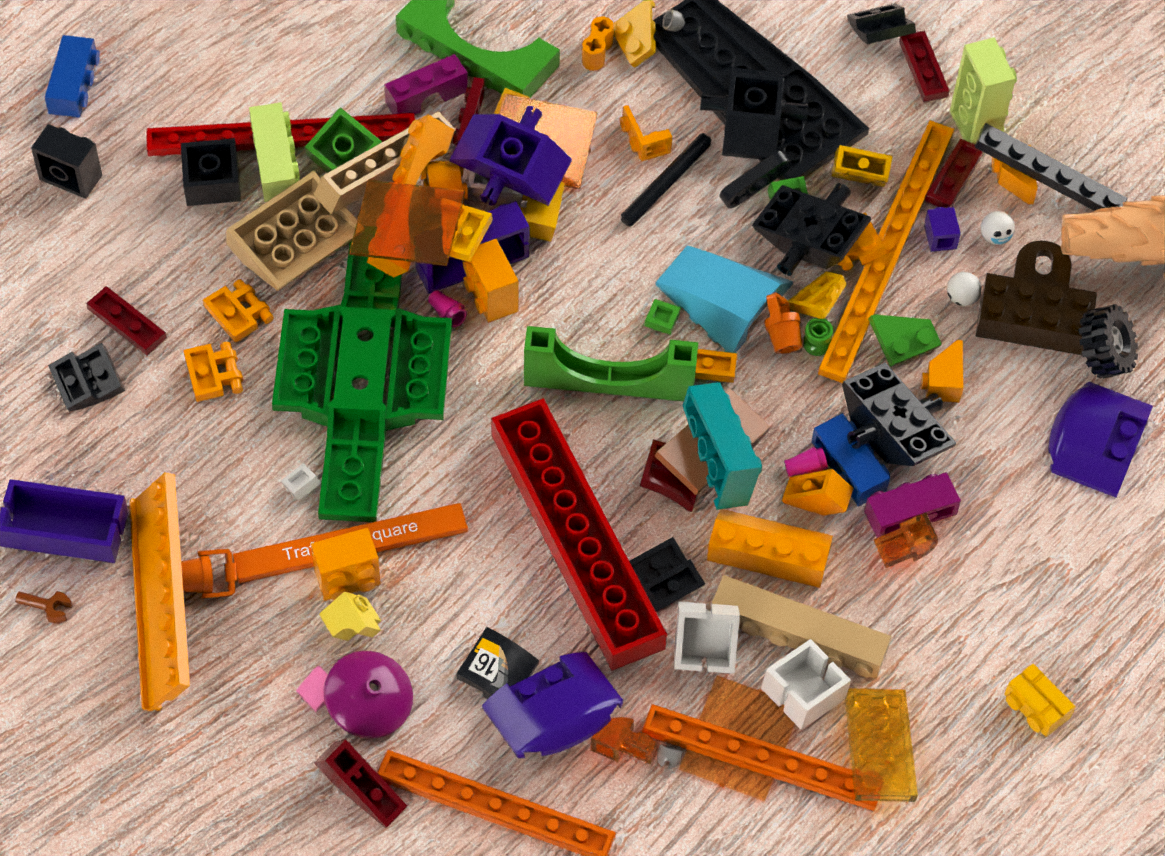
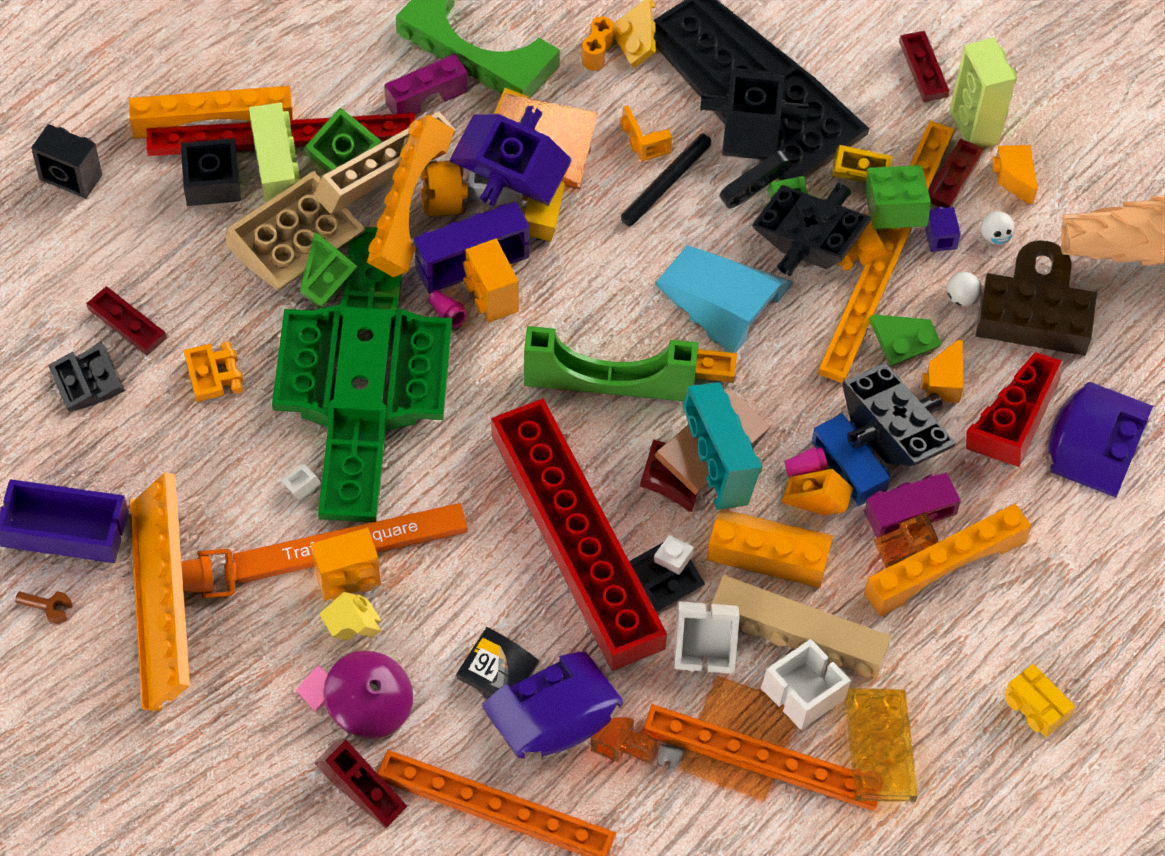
blue brick [45,35,100,118] -> none
light orange plate [203,279,274,343] -> none
clear orange piece [349,180,465,266] -> none
yellow wing [441,199,493,262] -> none
dark red plate [452,77,485,146] -> none
bright green plate [645,299,681,335] -> none
light grey hinge [662,9,685,31] -> none
orange piece [764,292,803,354] -> none
yellow wing [788,271,847,319] -> none
bright green wheel [803,318,833,356] -> none
black slope [847,3,916,44] -> none
plate [974,123,1127,211] -> none
black wheel [1079,304,1138,378] -> none
none -> light orange arch [129,86,293,139]
none -> bright green wing [299,232,357,309]
none -> white plate [654,535,694,574]
none -> light orange arch [864,503,1032,617]
none -> bright green brick [865,165,931,229]
none -> red wedge [966,352,1062,467]

